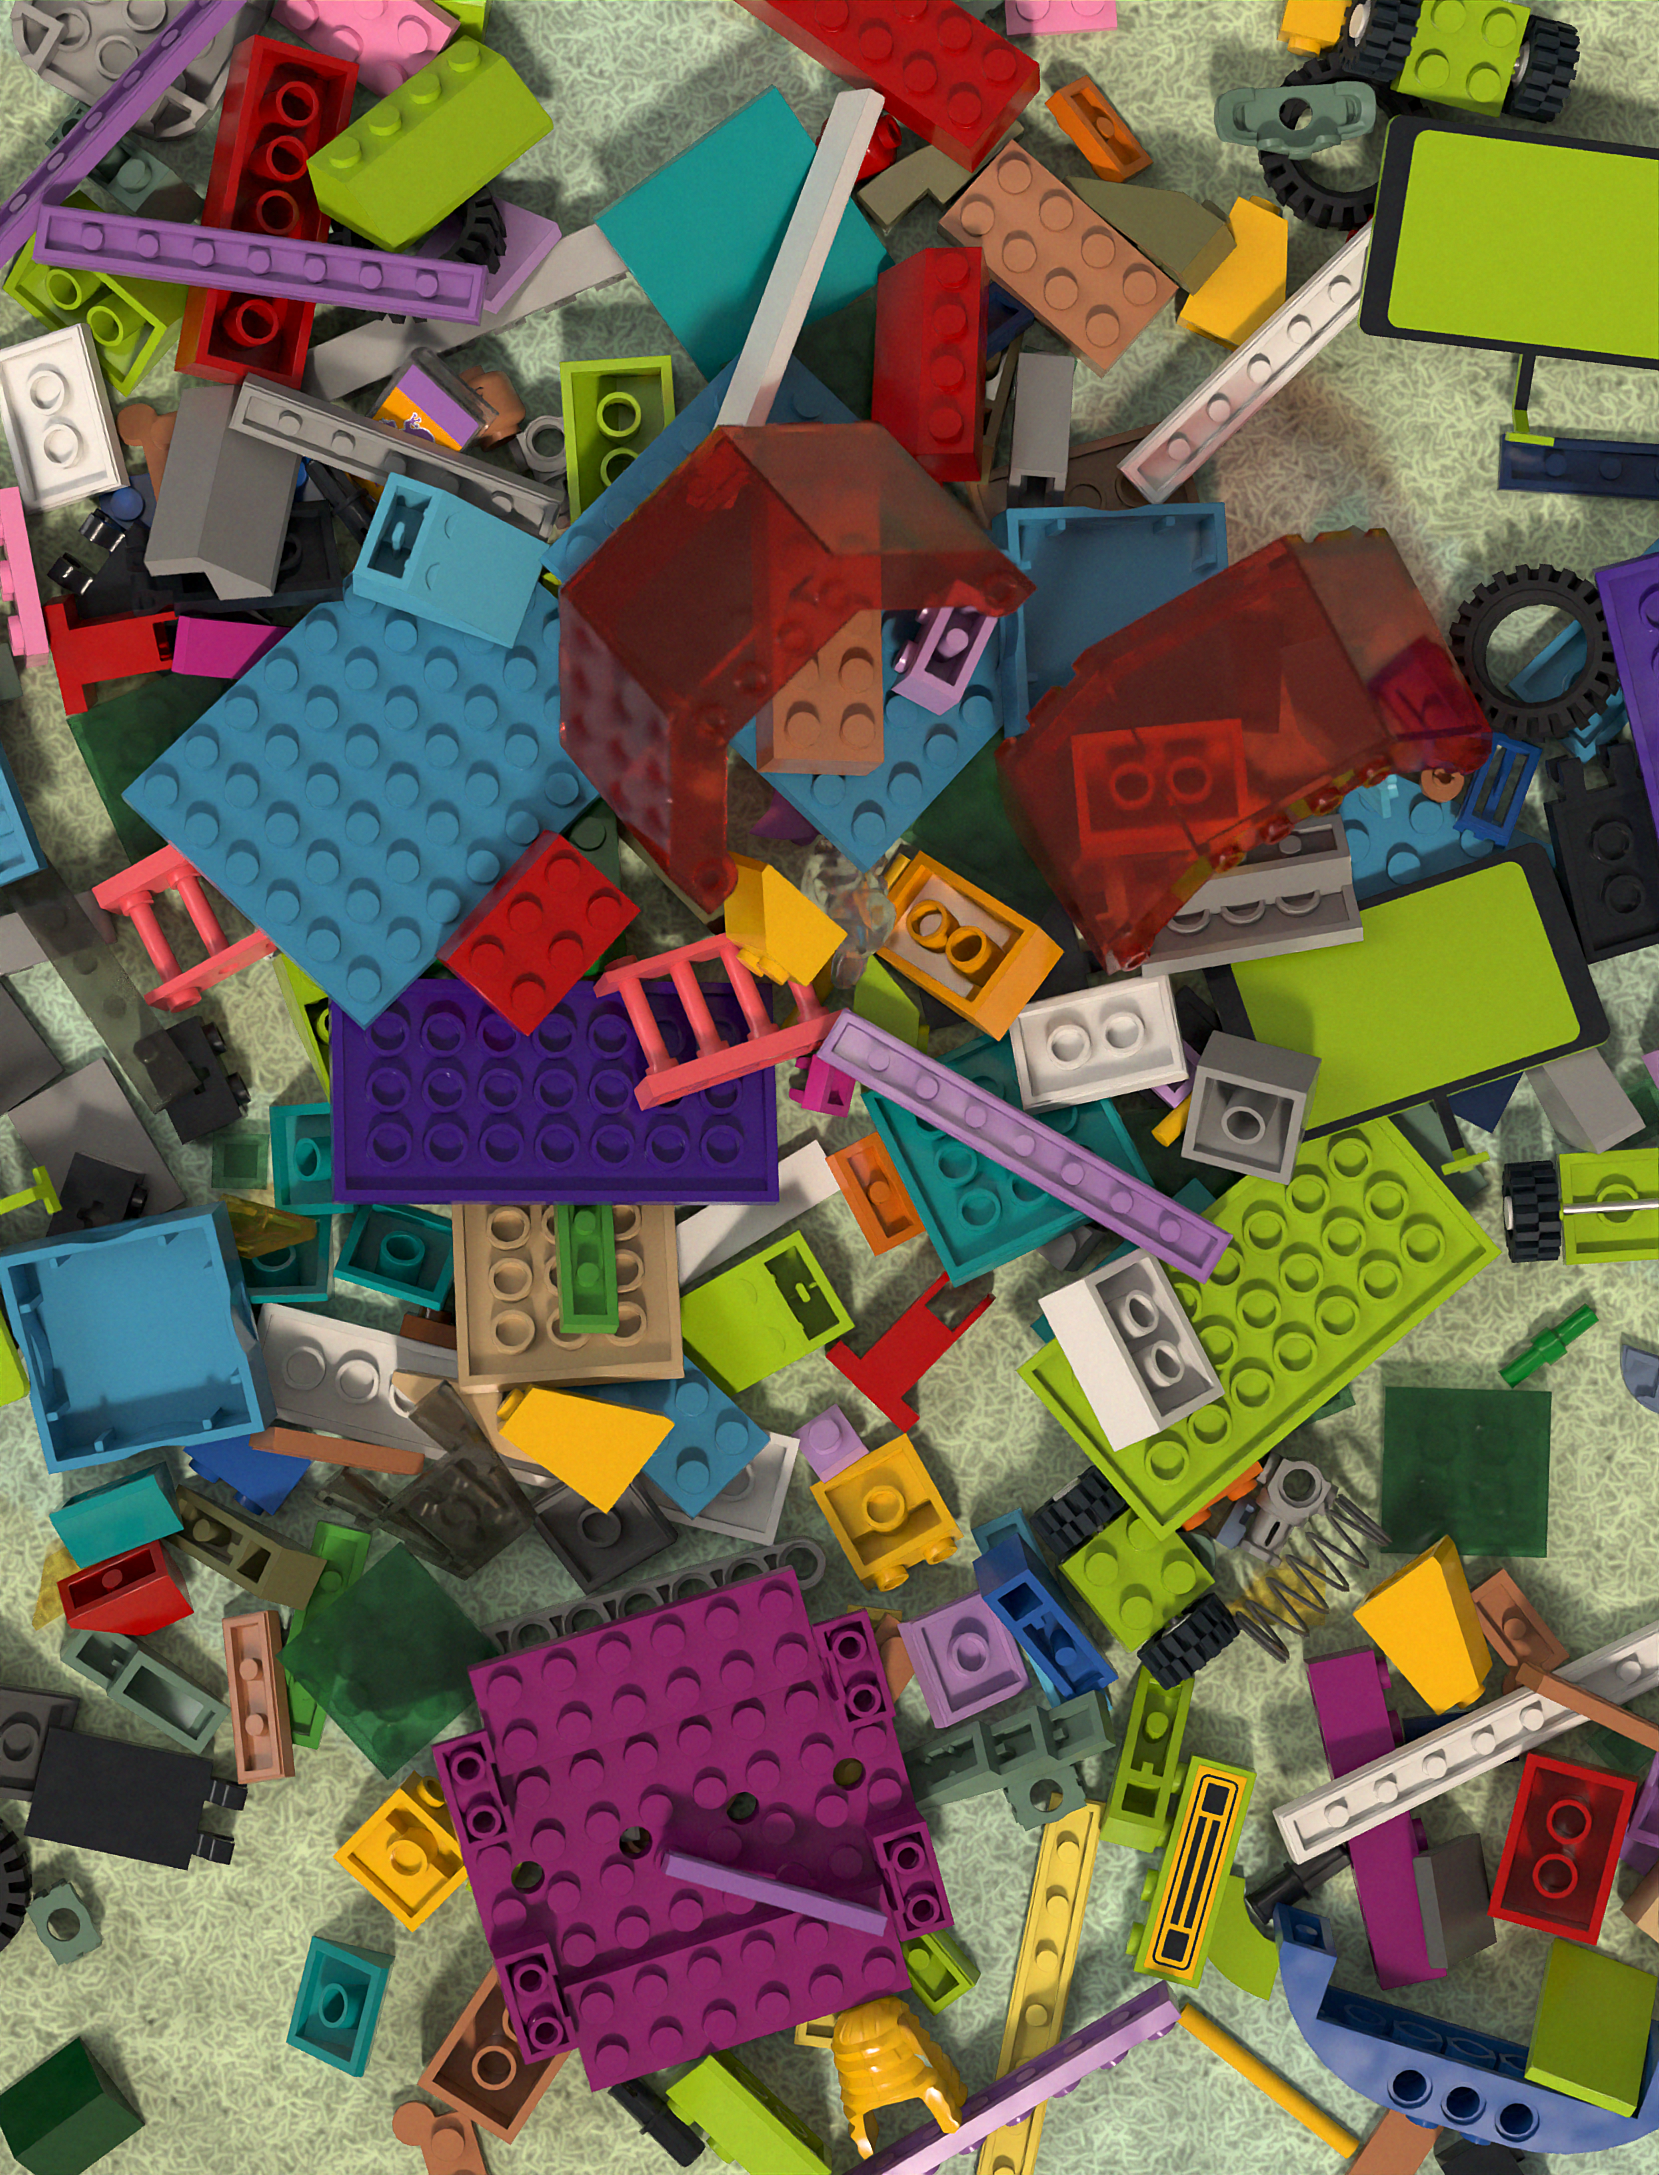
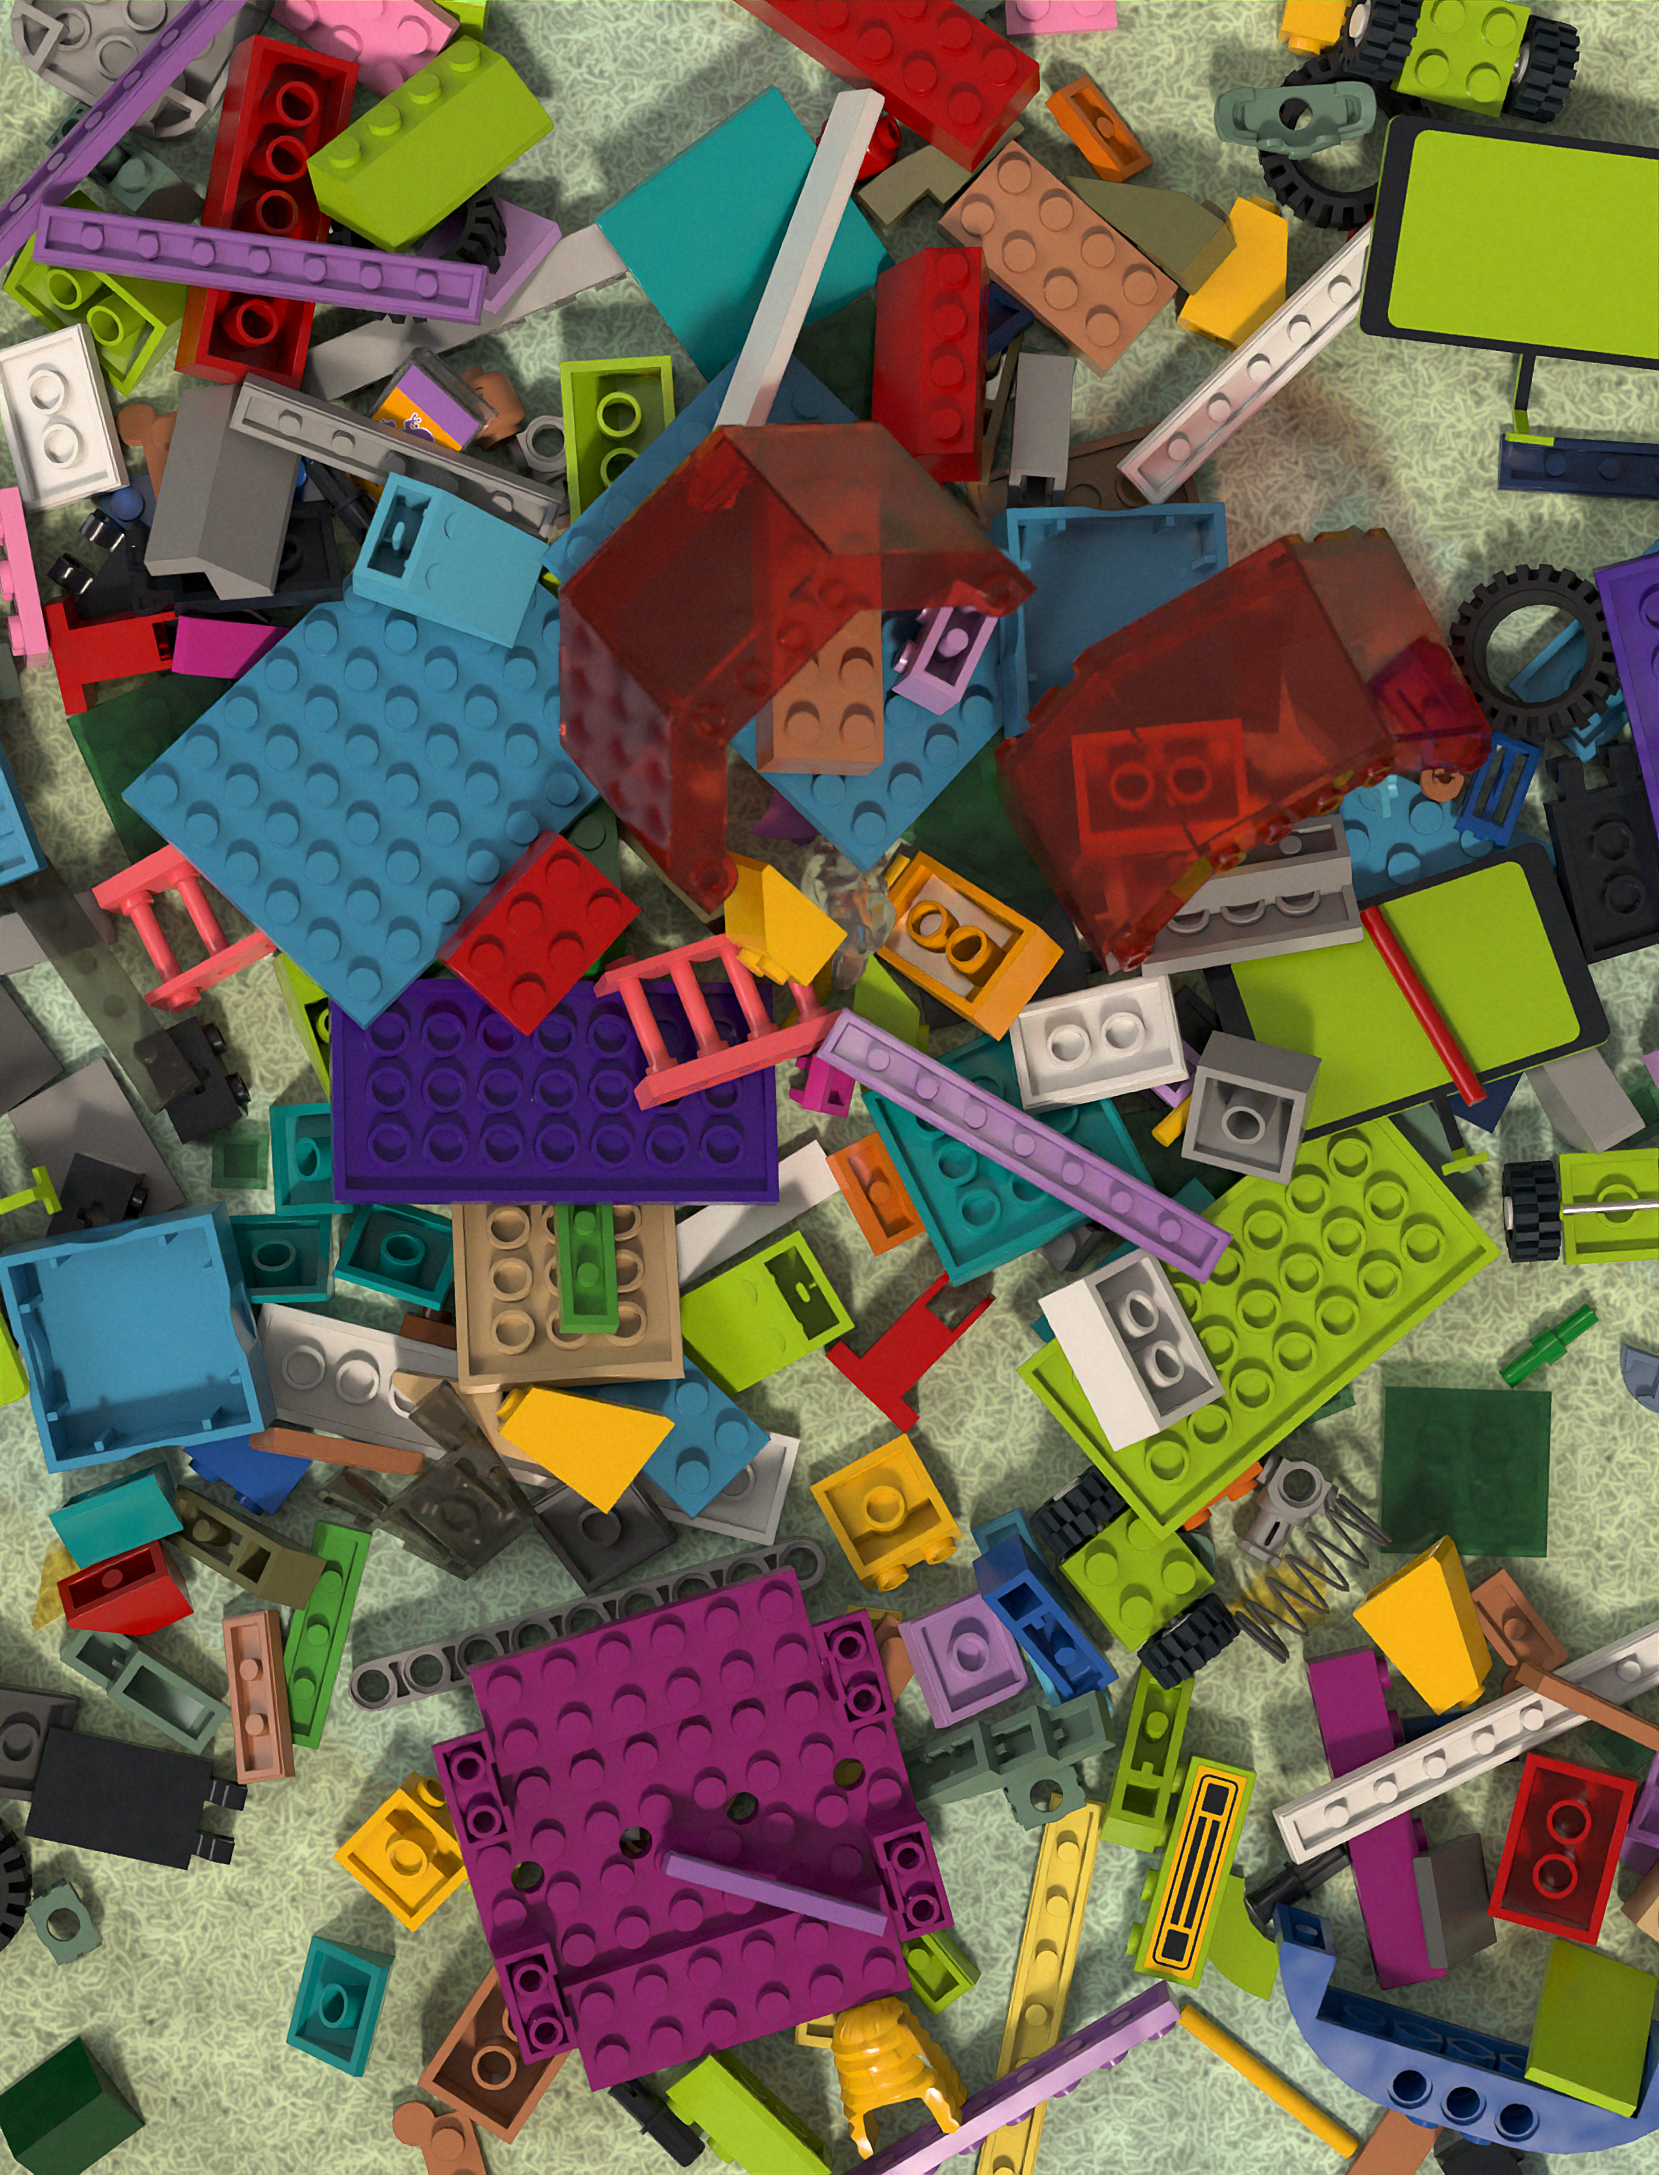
clear yellow tile [218,1193,317,1259] -> none
clear green plate [275,1541,504,1780] -> none
lavender plate [791,1404,869,1483] -> none
sand blue tile [1211,1494,1257,1550] -> none
none -> red bar [1360,905,1488,1107]

